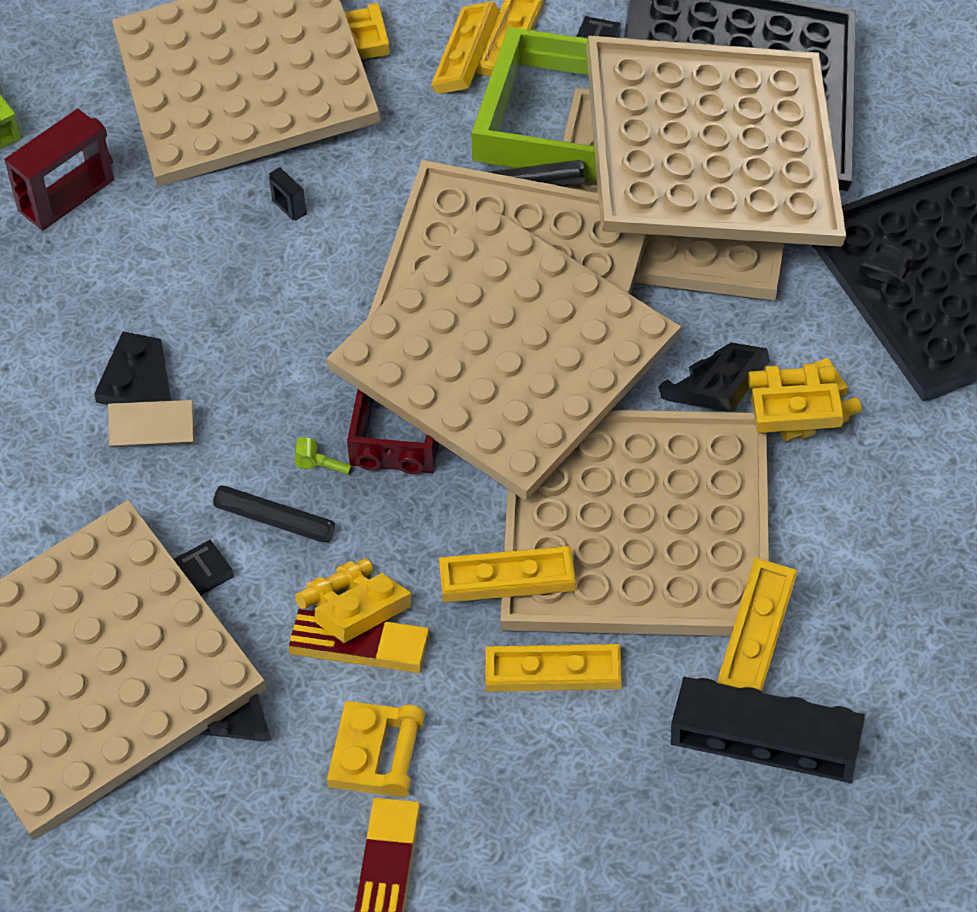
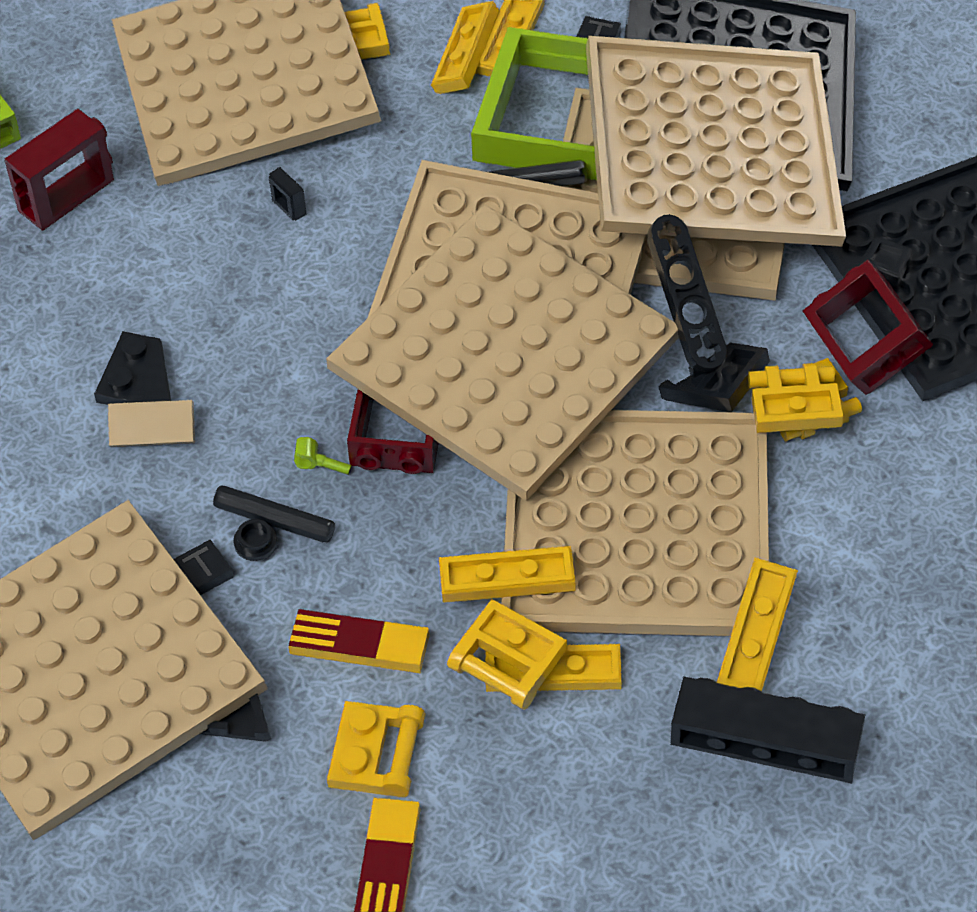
yellow plate [295,558,411,643] -> none
none -> black plate [233,519,277,561]
none -> yellow plate [447,599,568,710]
none -> black beam [647,214,727,373]
none -> dark red window [802,260,933,395]

